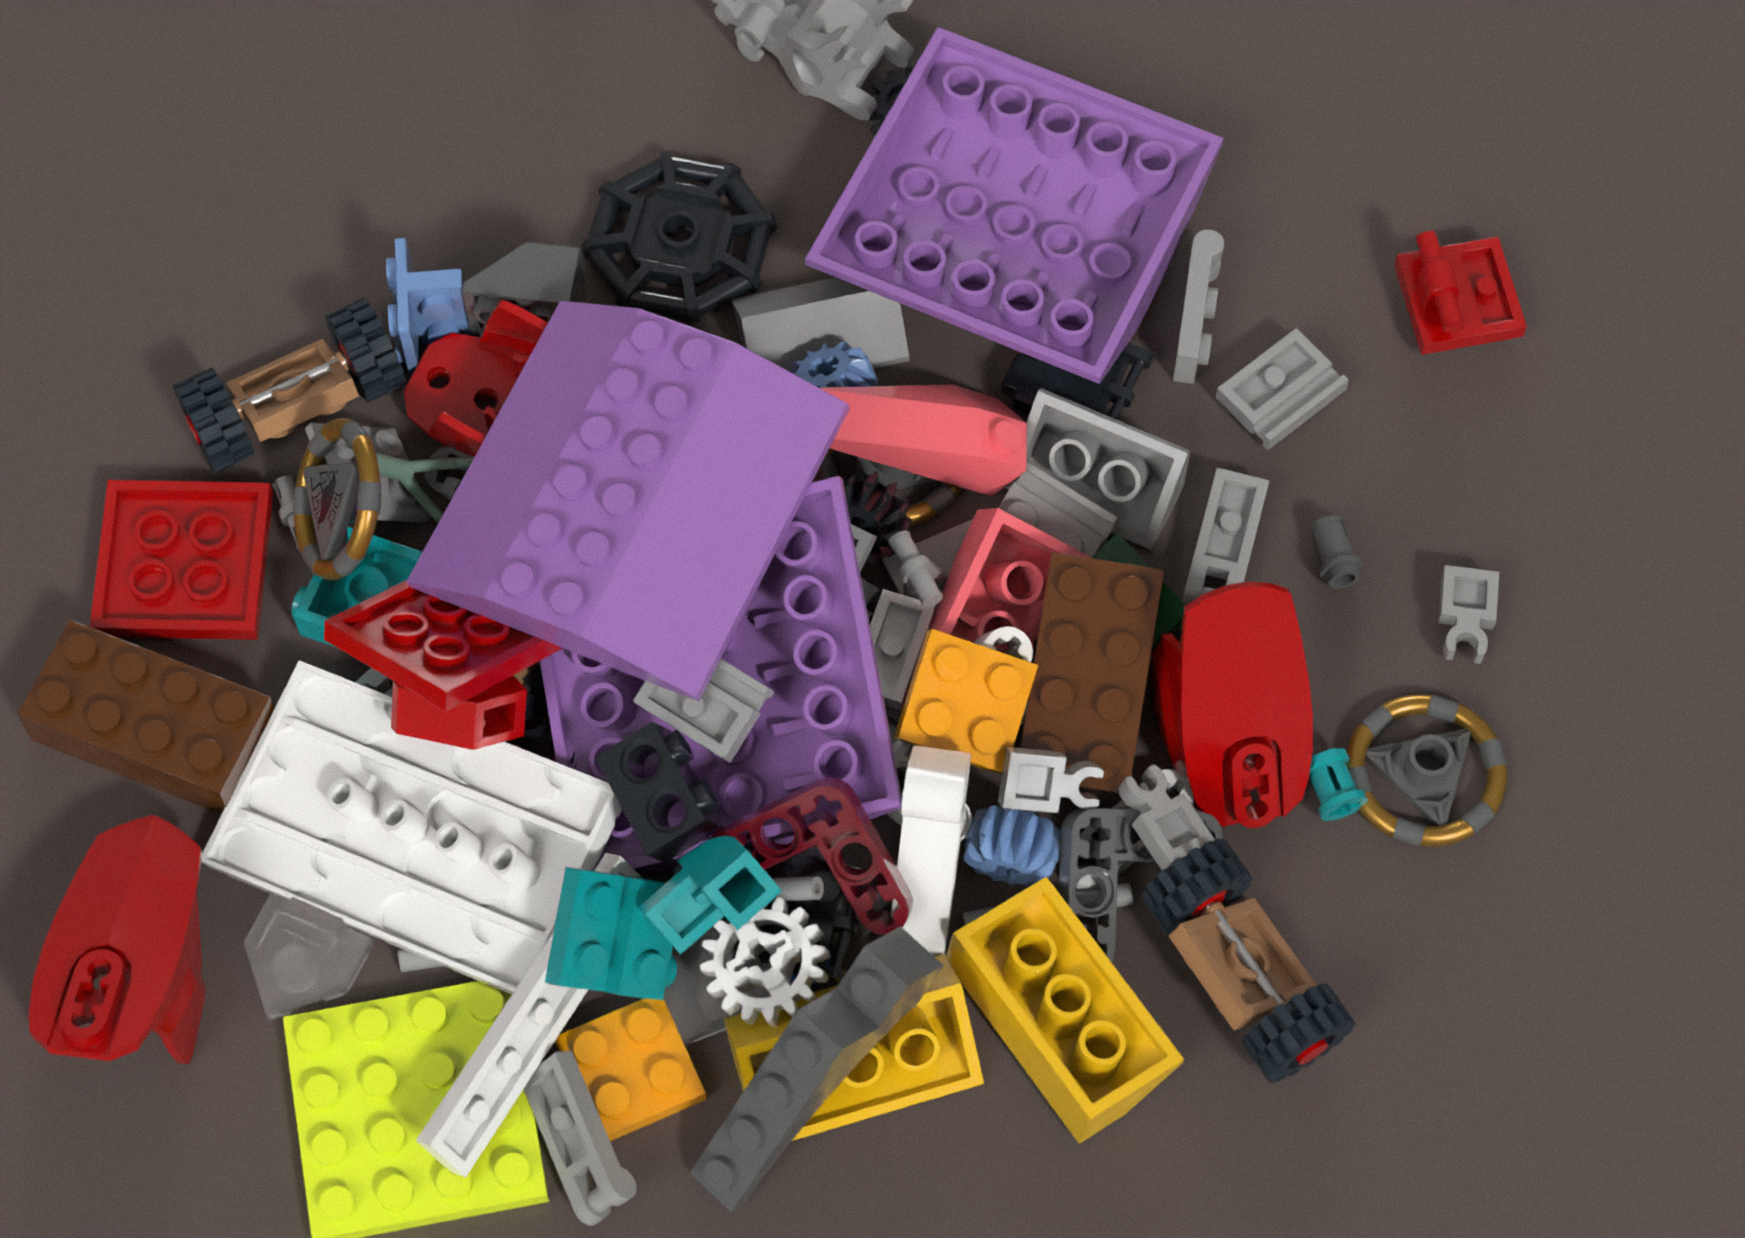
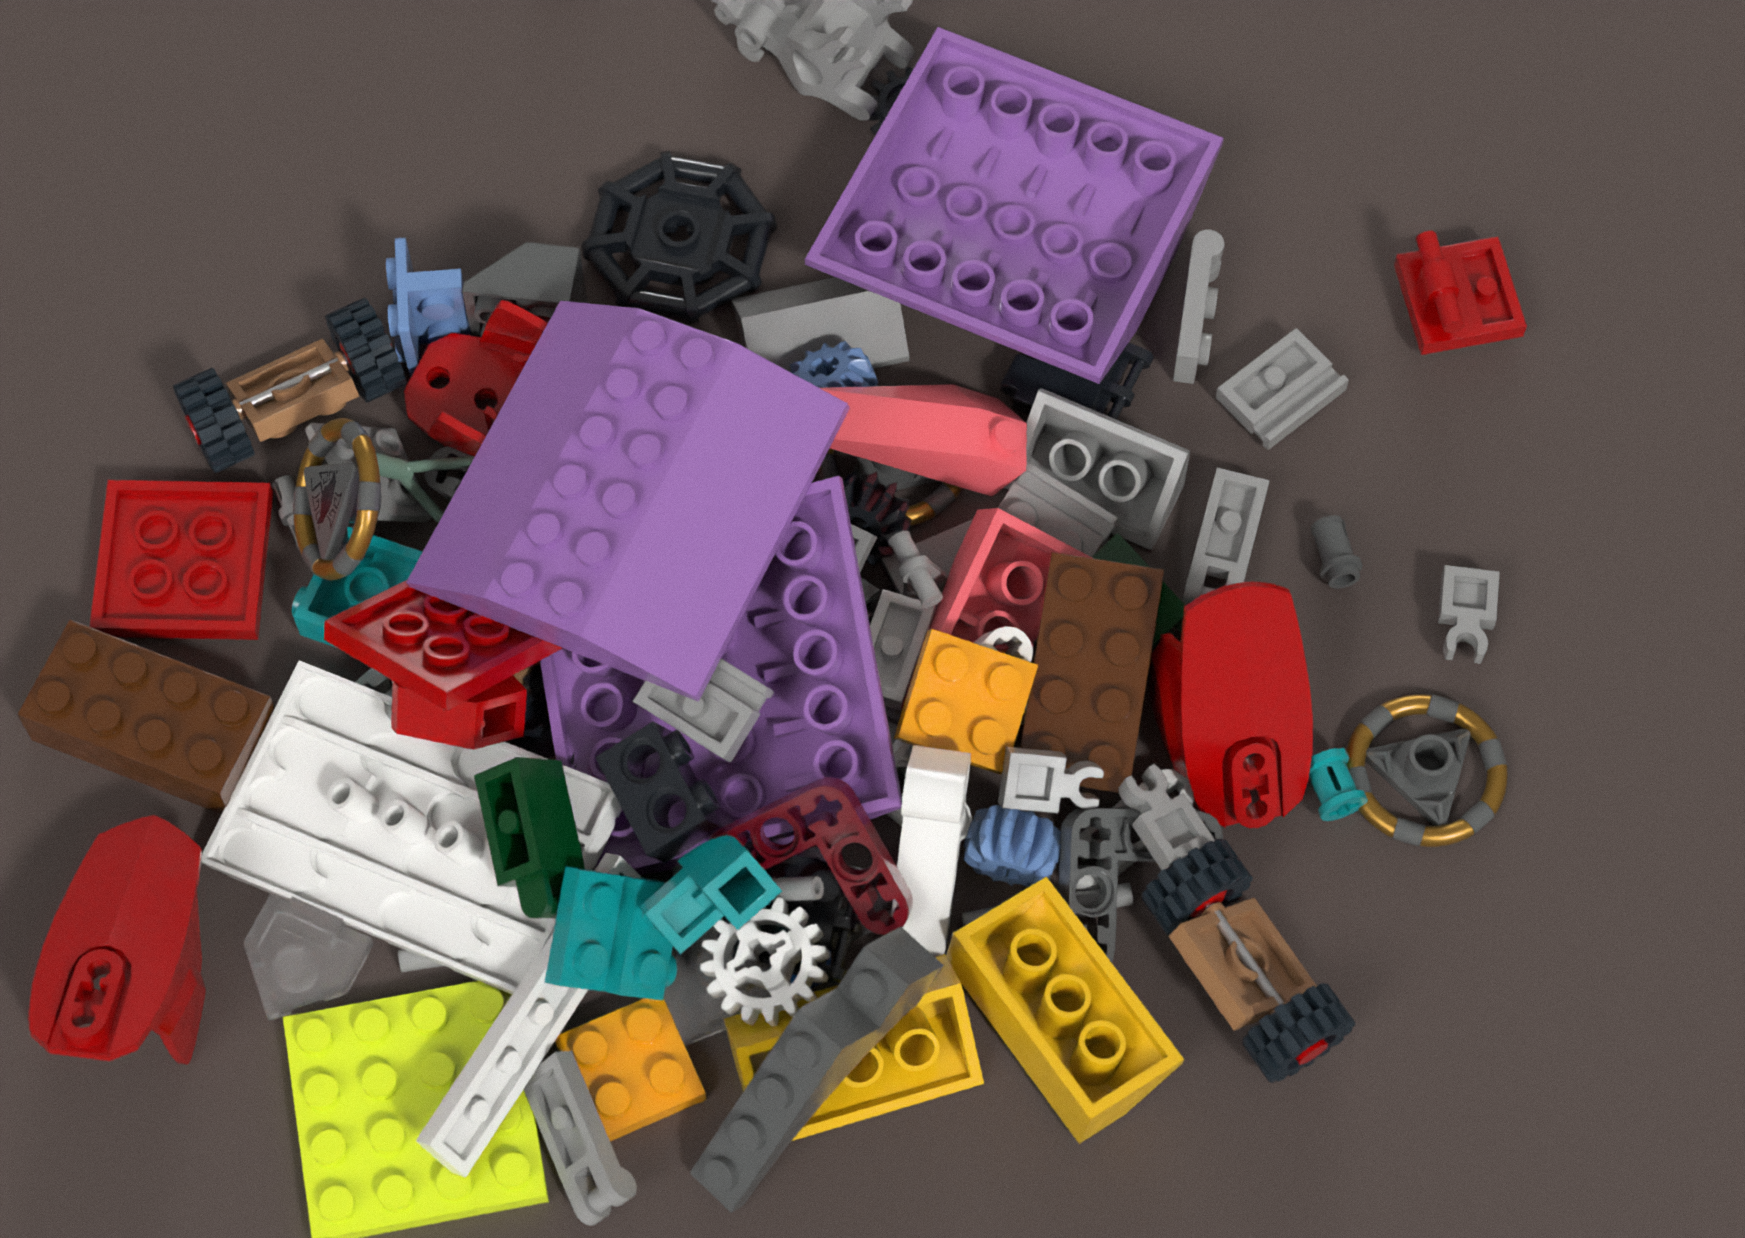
none -> dark green brick [474,757,585,919]

